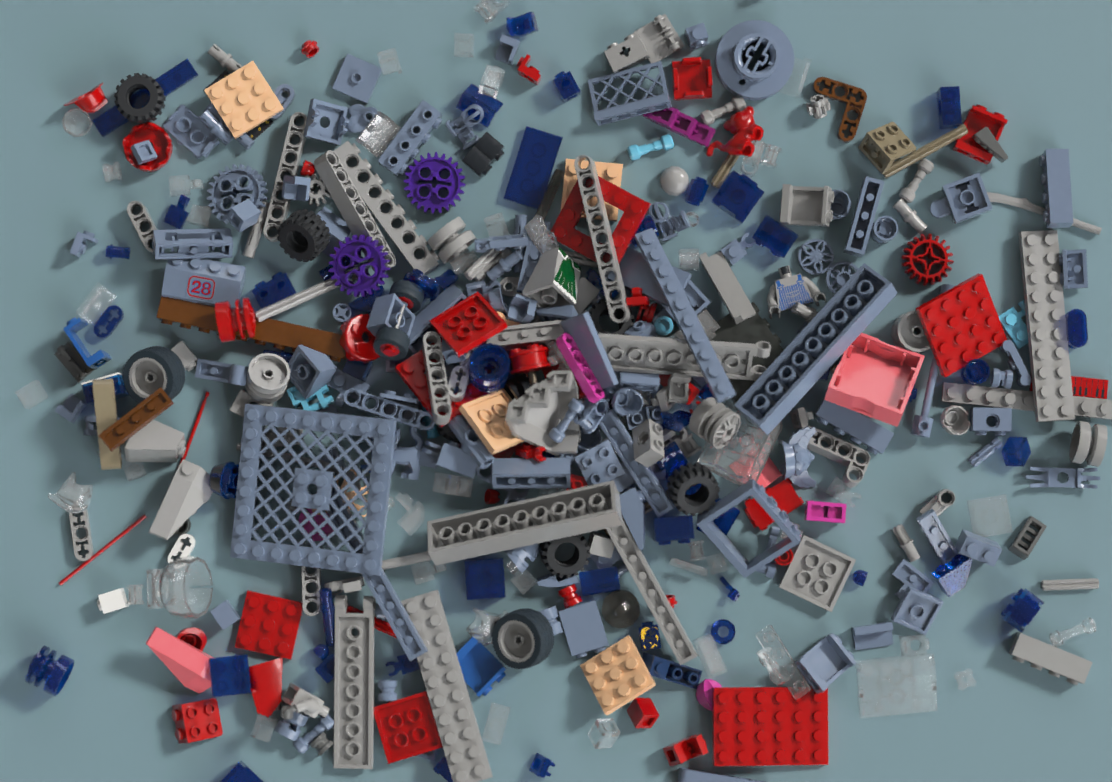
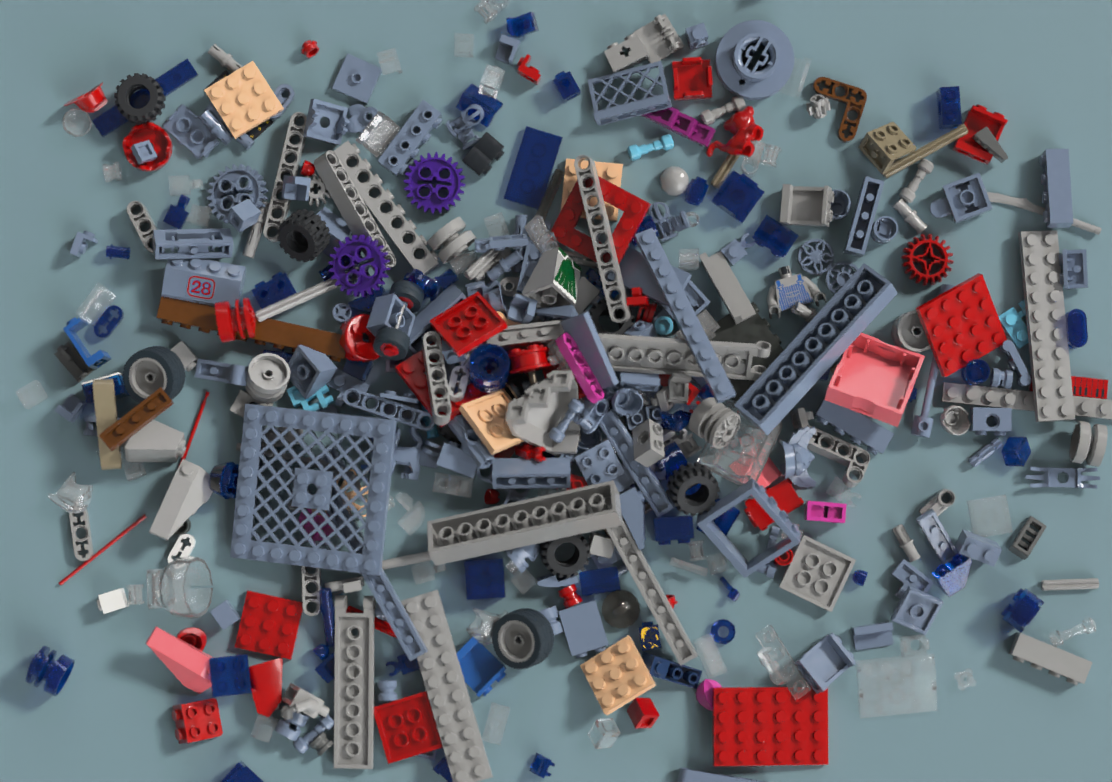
red brick [663,734,709,766] -> none

